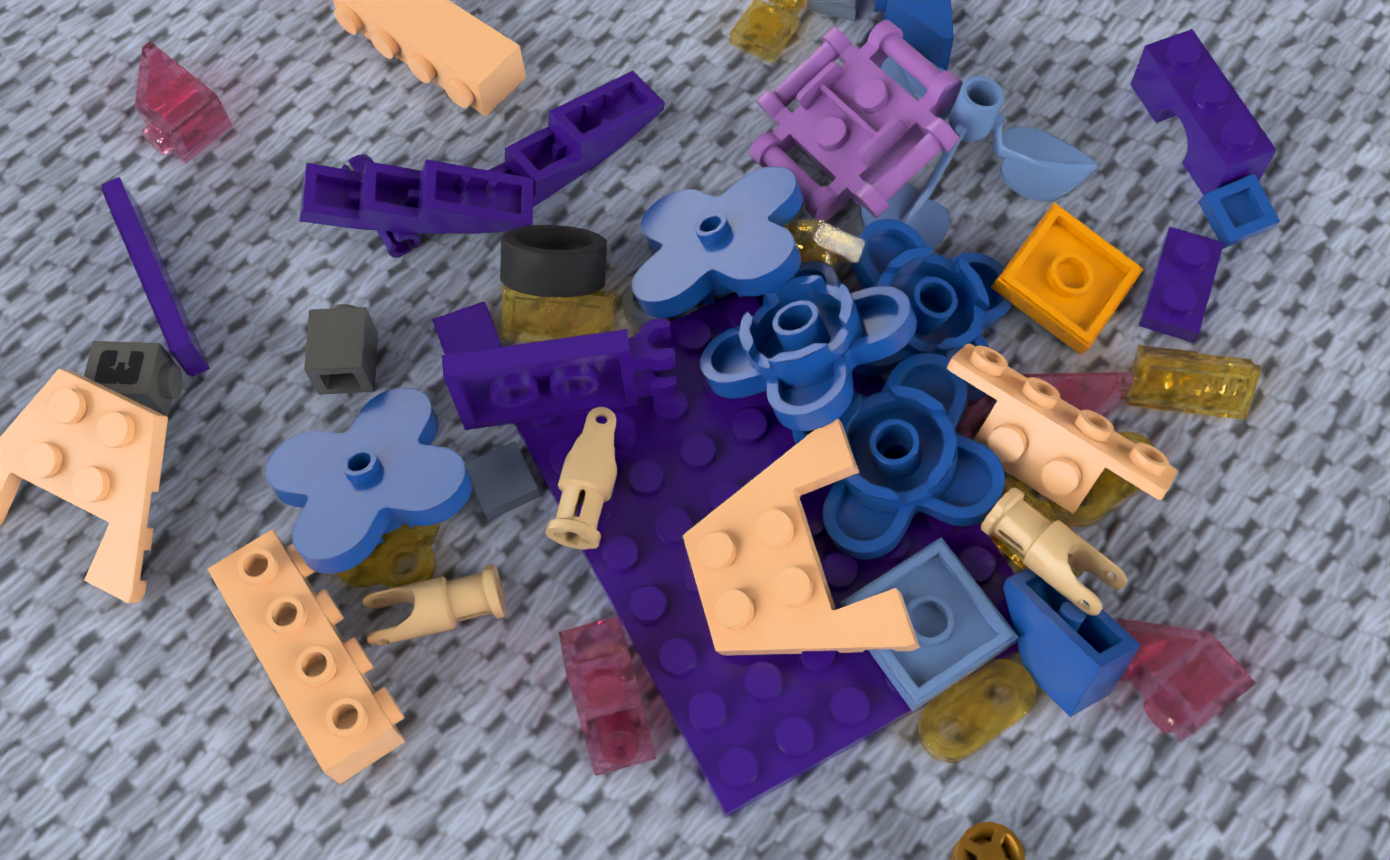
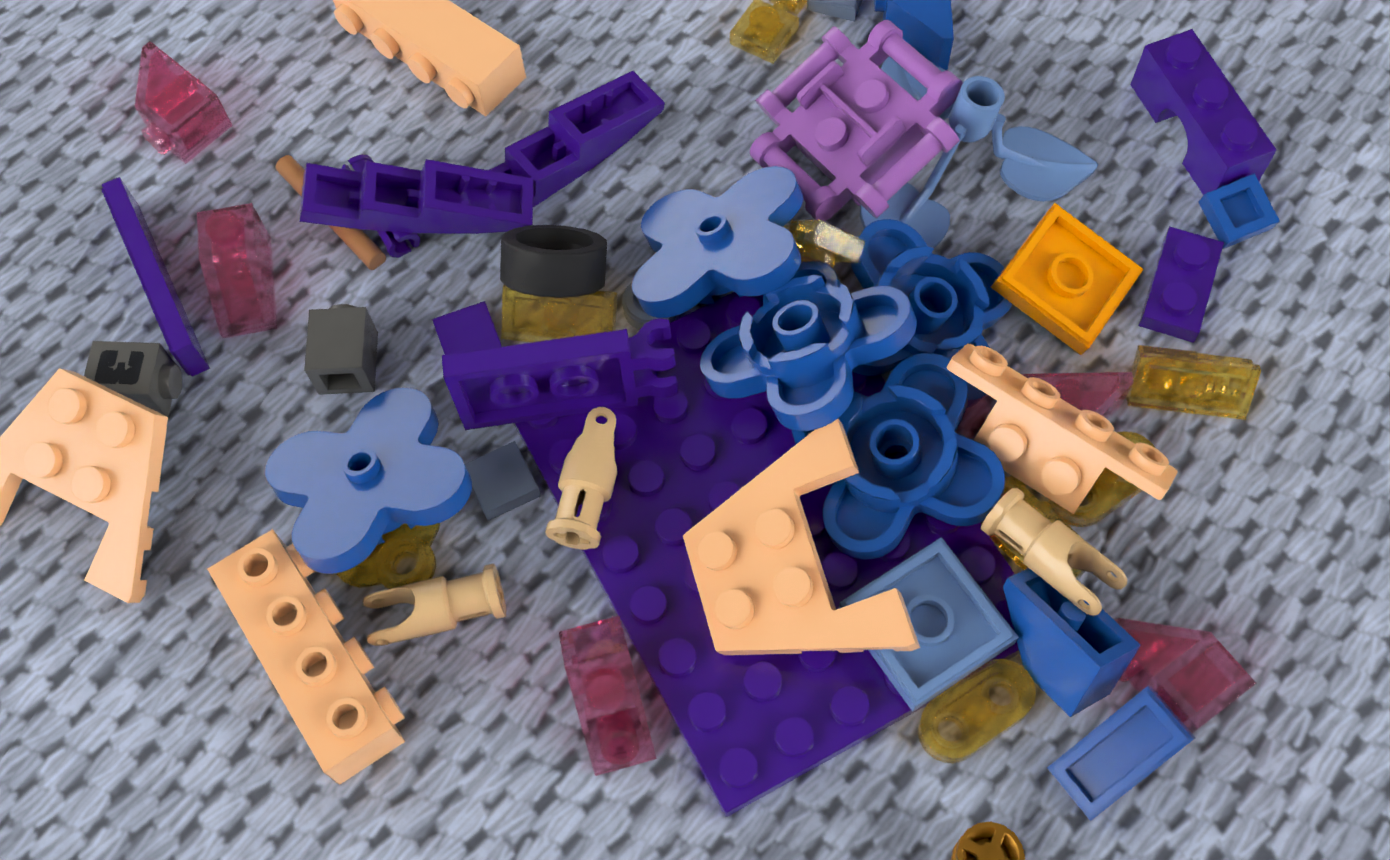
none -> clear pink slope [197,203,277,338]
none -> medium nougat bar [276,155,386,270]
none -> blue tile [1047,686,1195,821]

